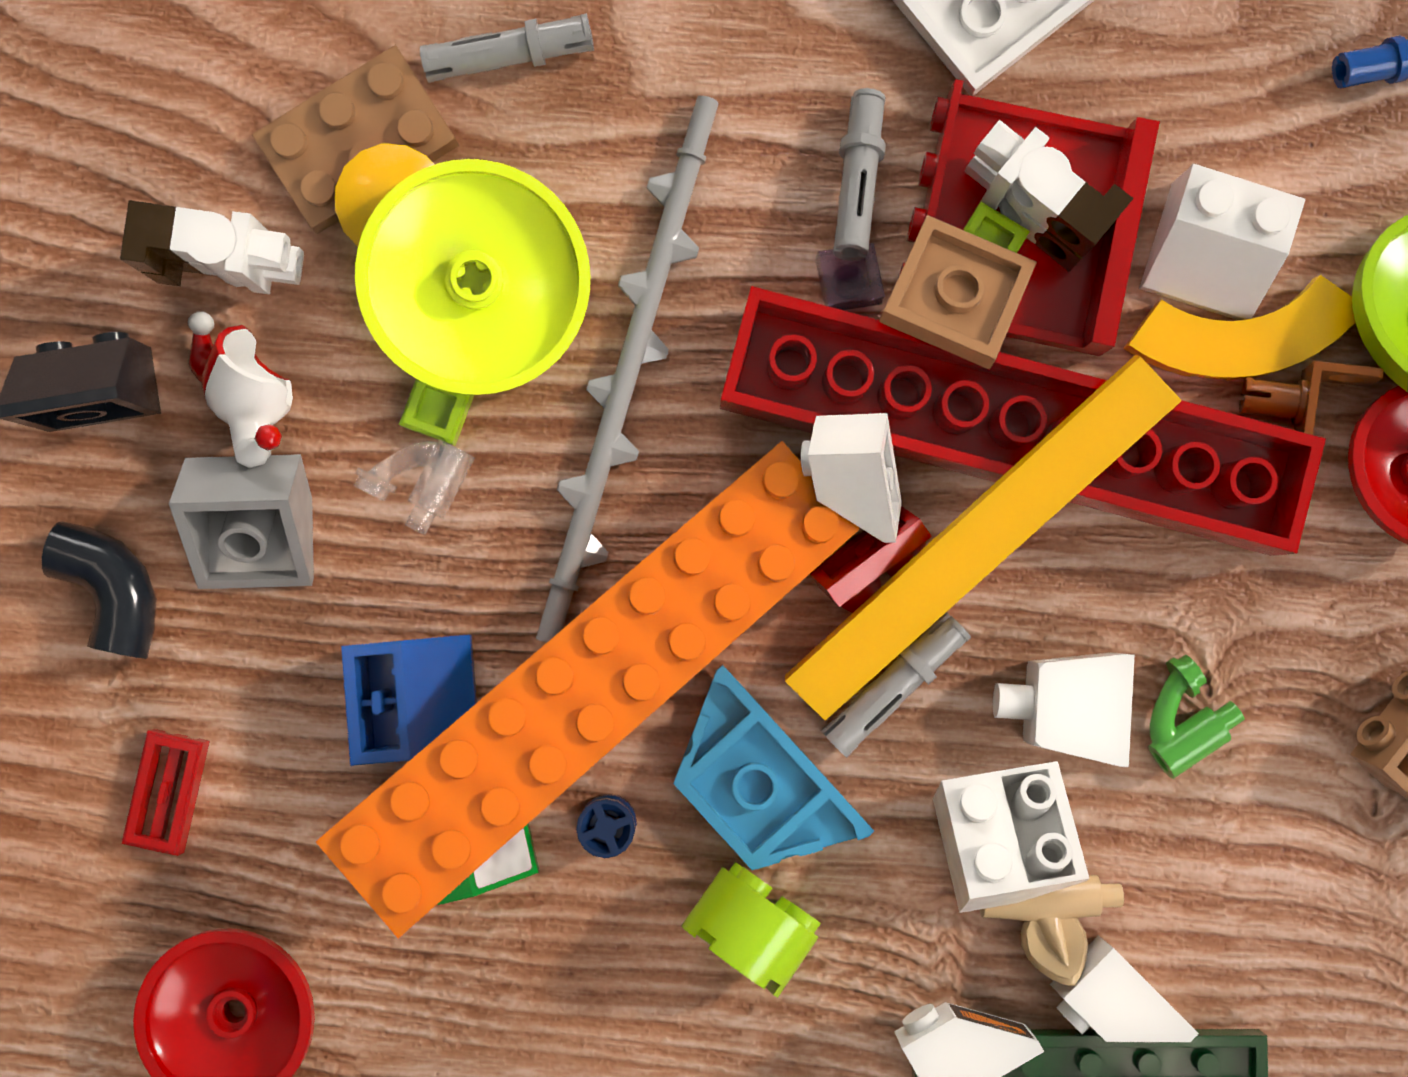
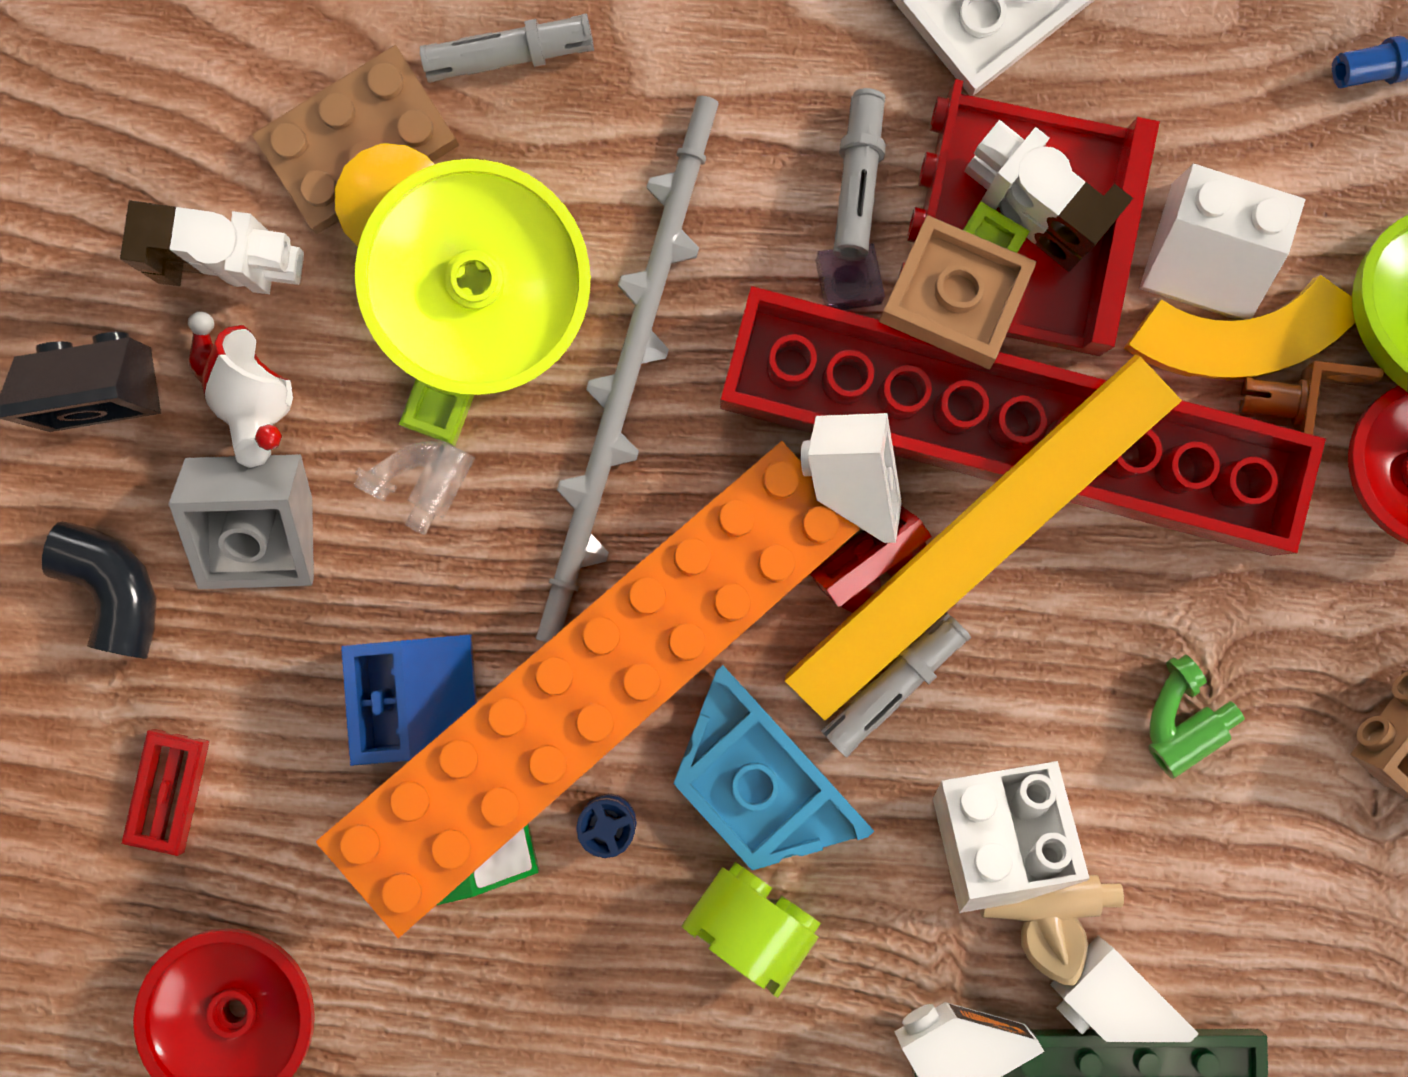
white torso [993,652,1135,767] -> none

